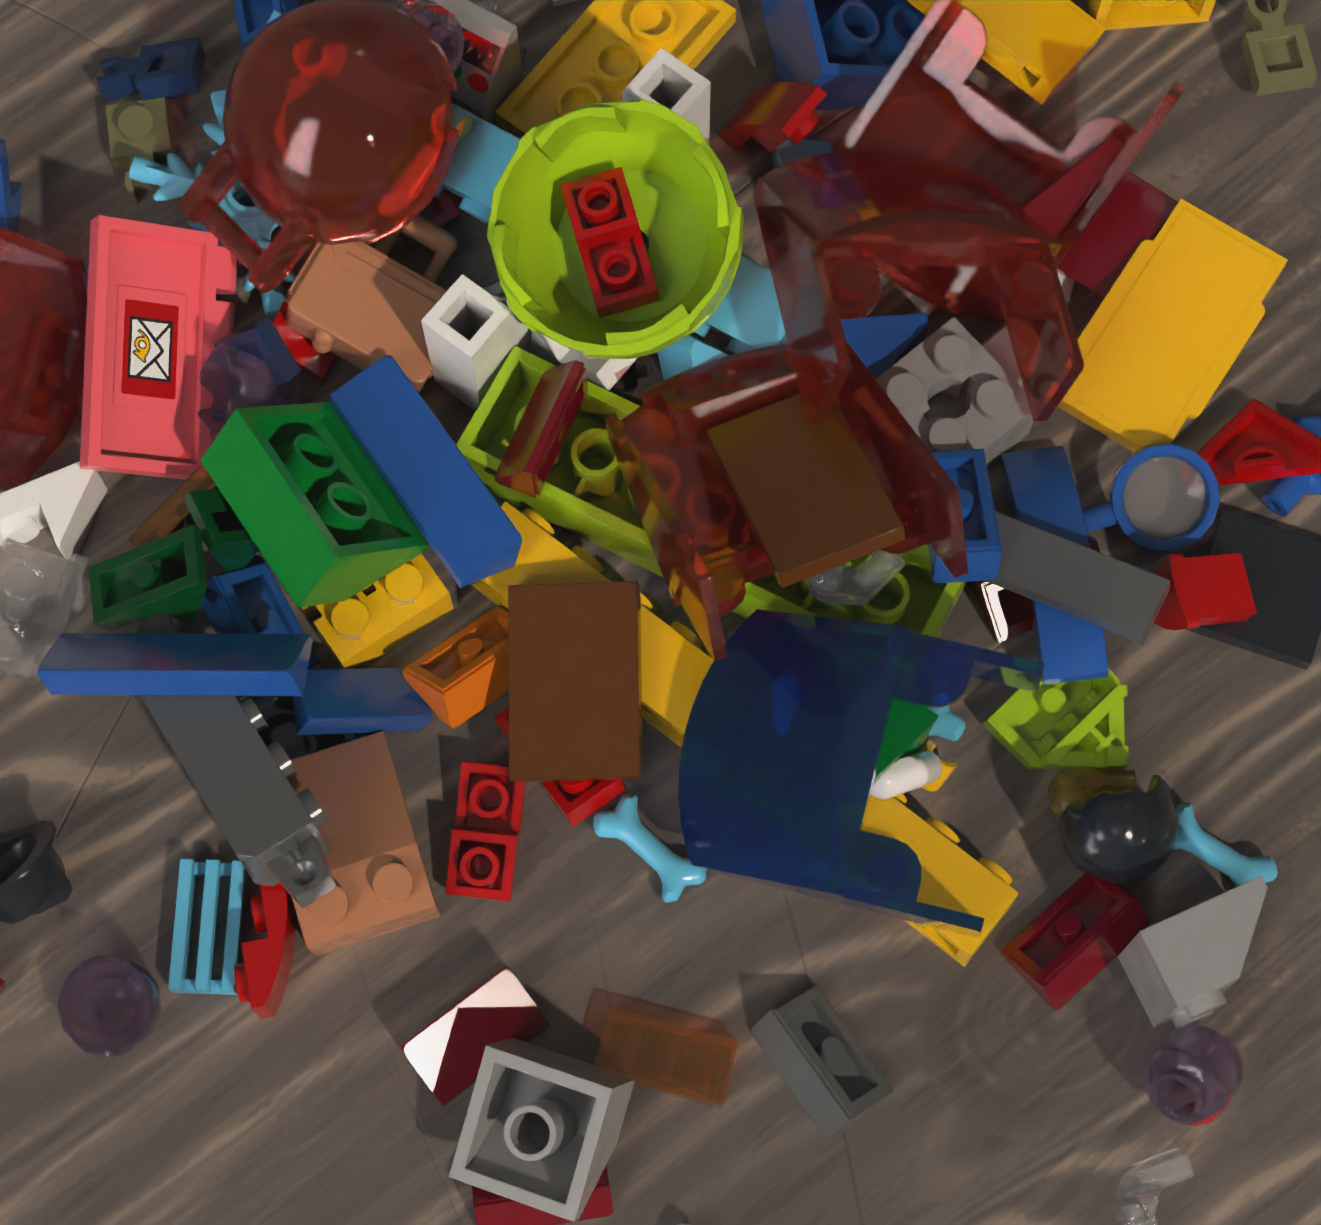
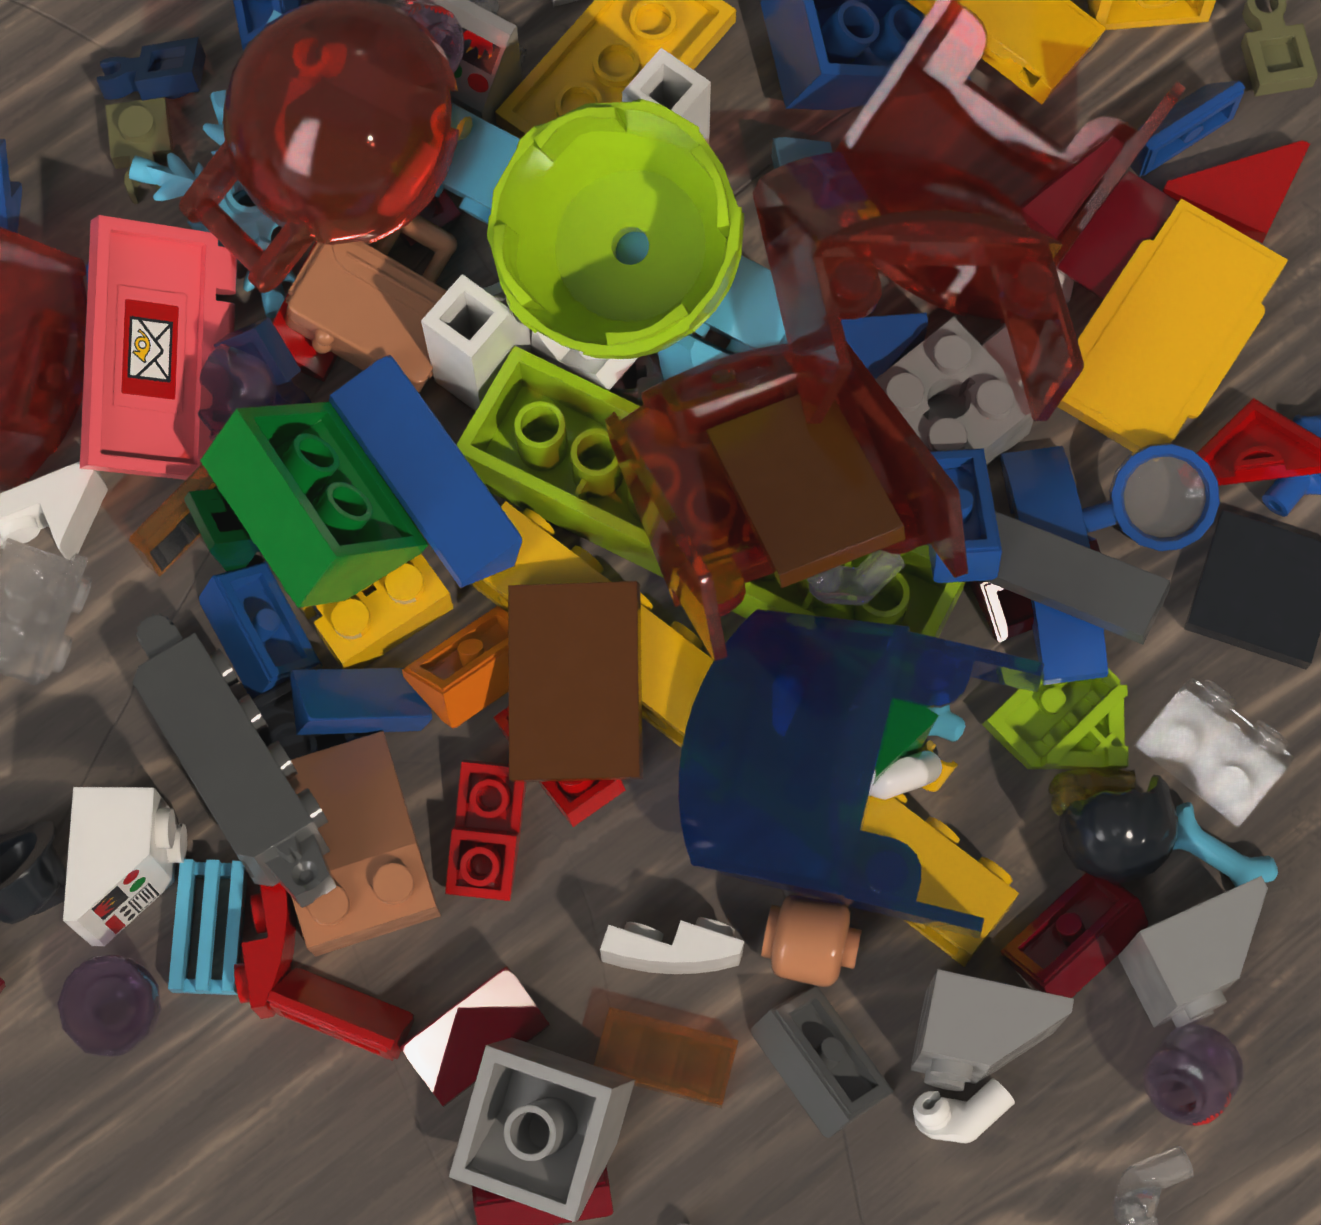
blue slope [37,633,313,696] -> none
dark green slope [88,525,207,632] -> none
dark red slope [495,360,588,498] -> none
red slope [560,167,660,318] -> none
medium azure piece [593,794,706,903] -> none
red slope [717,81,827,152] -> none
red tile [1154,553,1257,631] -> none
none -> white slope [63,787,187,946]
none -> red slope [267,968,414,1061]
none -> white slope [600,917,744,974]
none -> nougat head [761,893,862,987]
none -> light grey slope [910,969,1074,1091]
none -> white arm [913,1078,1015,1144]
none -> blue slope [1119,81,1245,177]
none -> clear bracket [1135,678,1294,827]
none -> red tile [1162,140,1310,243]

